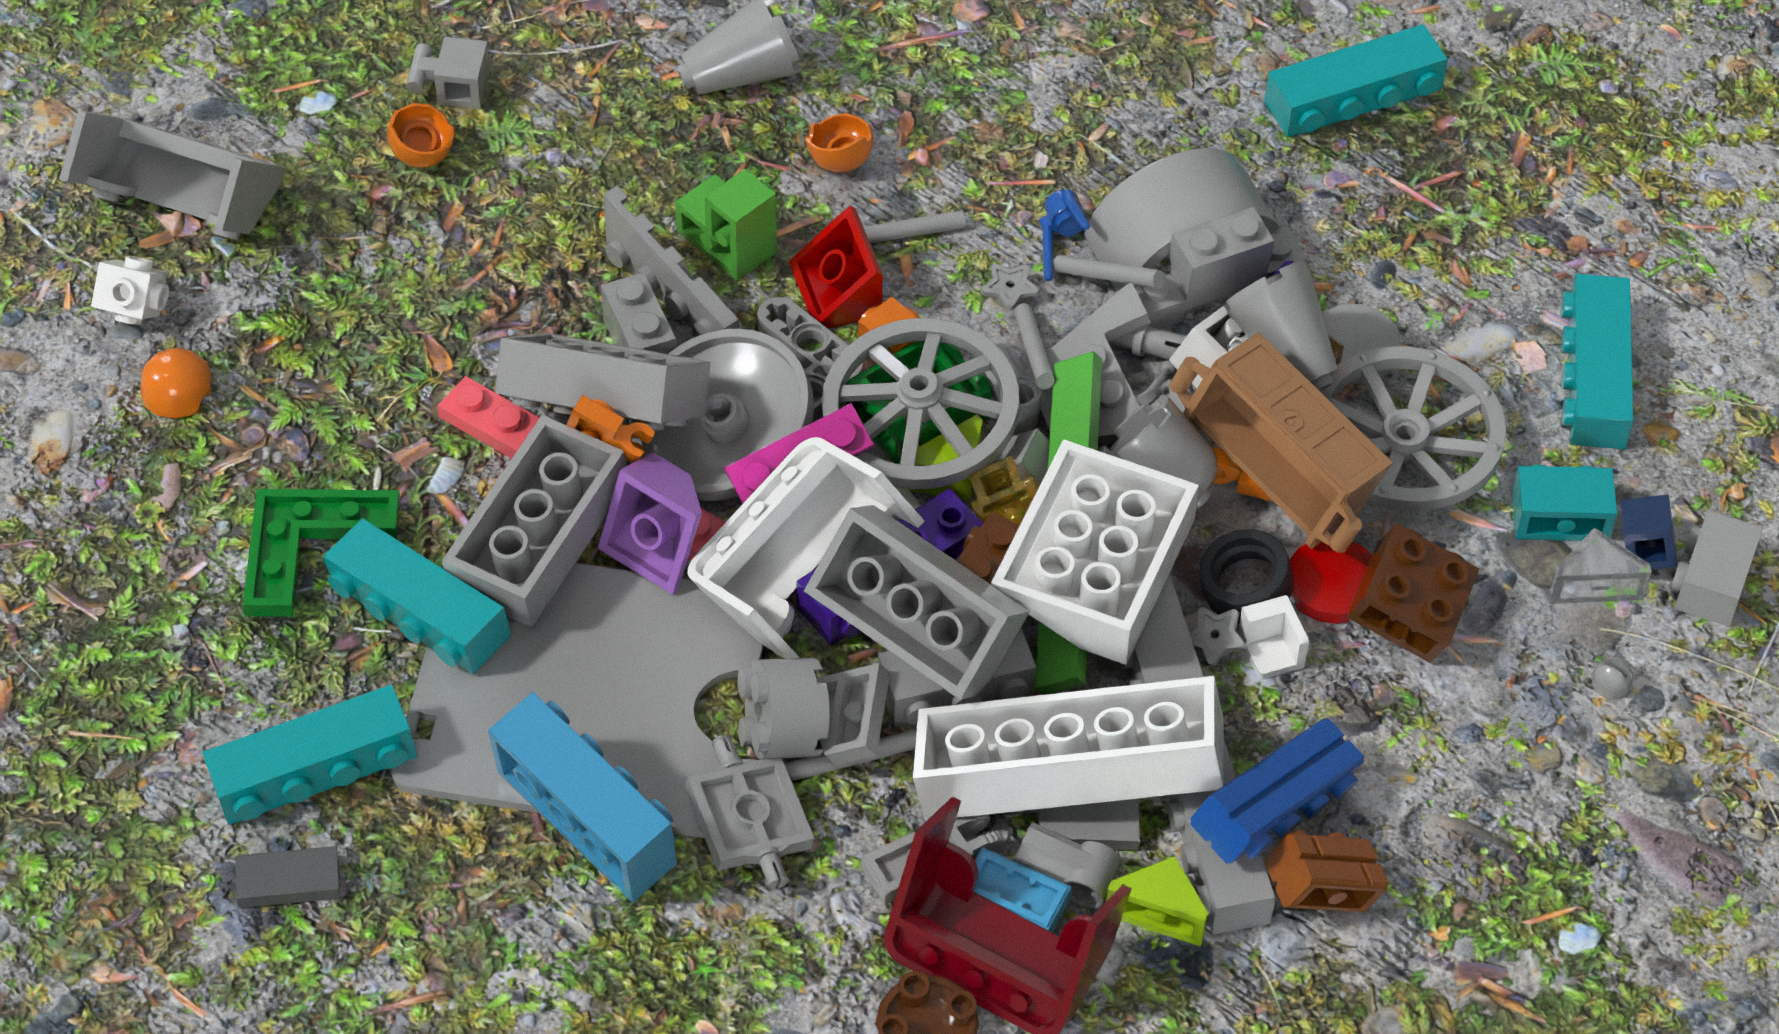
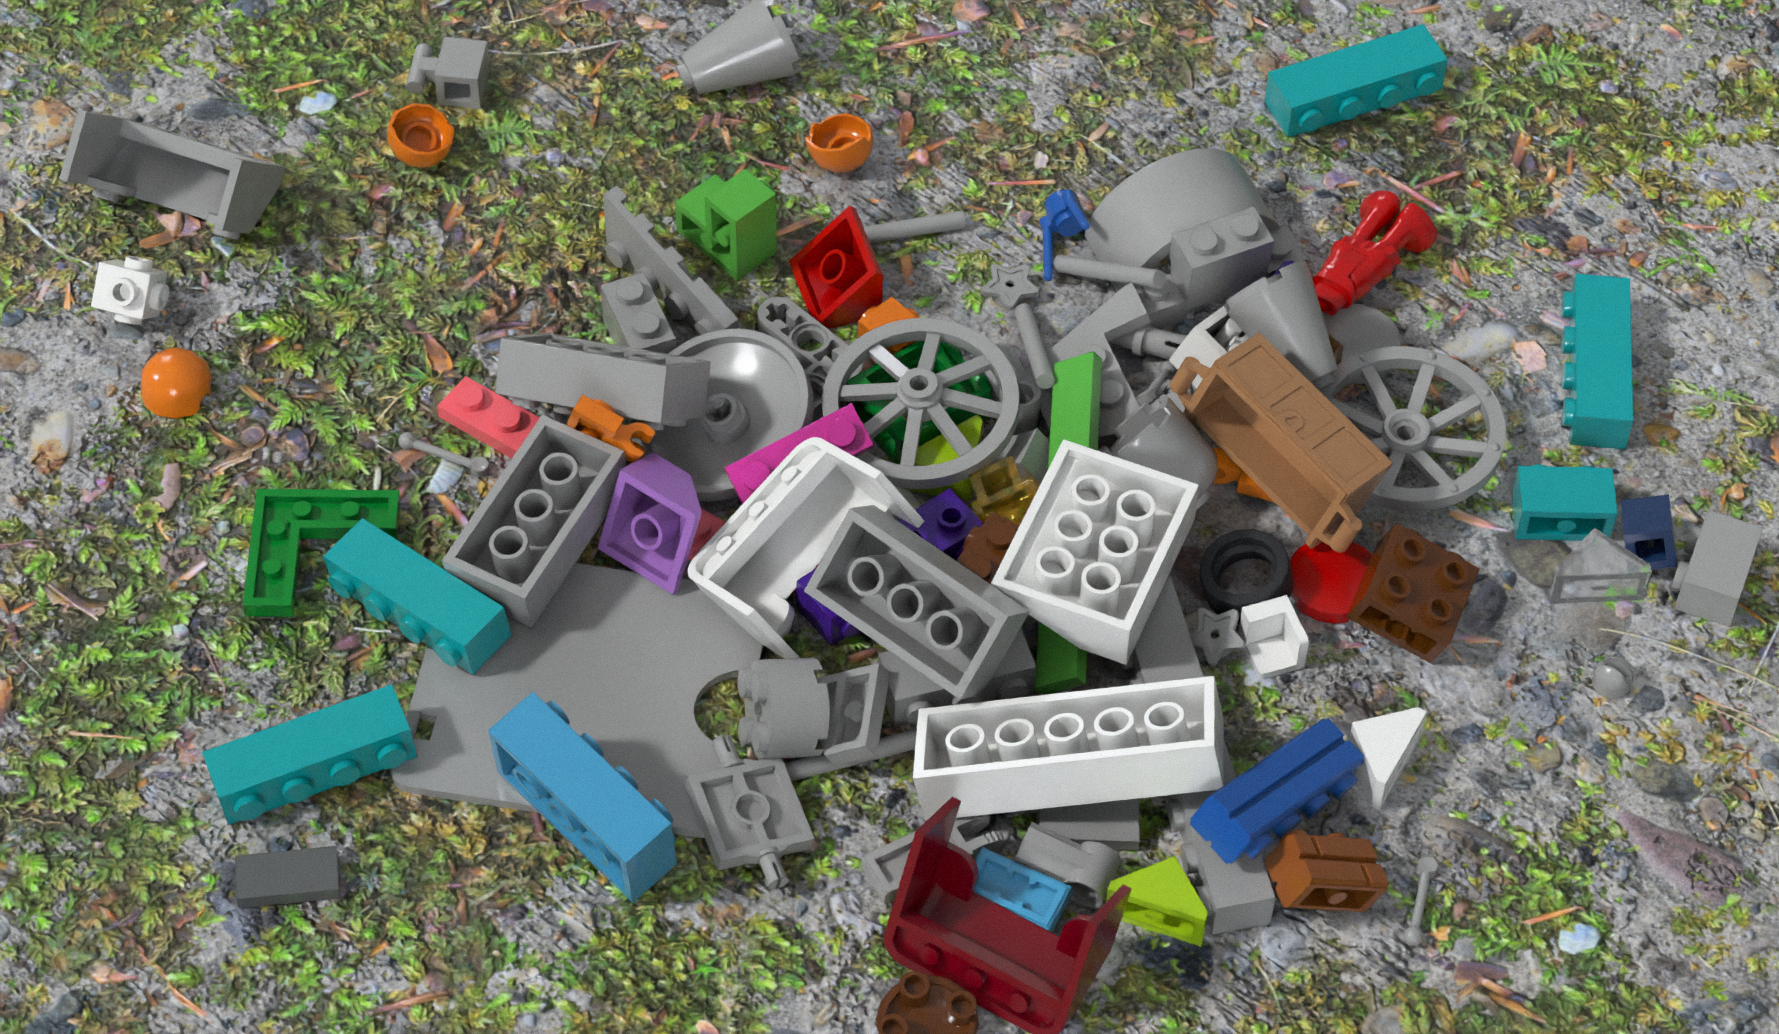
none -> light grey hinge [398,432,489,477]
none -> red piece [1312,191,1437,315]
none -> white slope [1349,707,1427,811]
none -> light grey hinge [1403,856,1438,946]

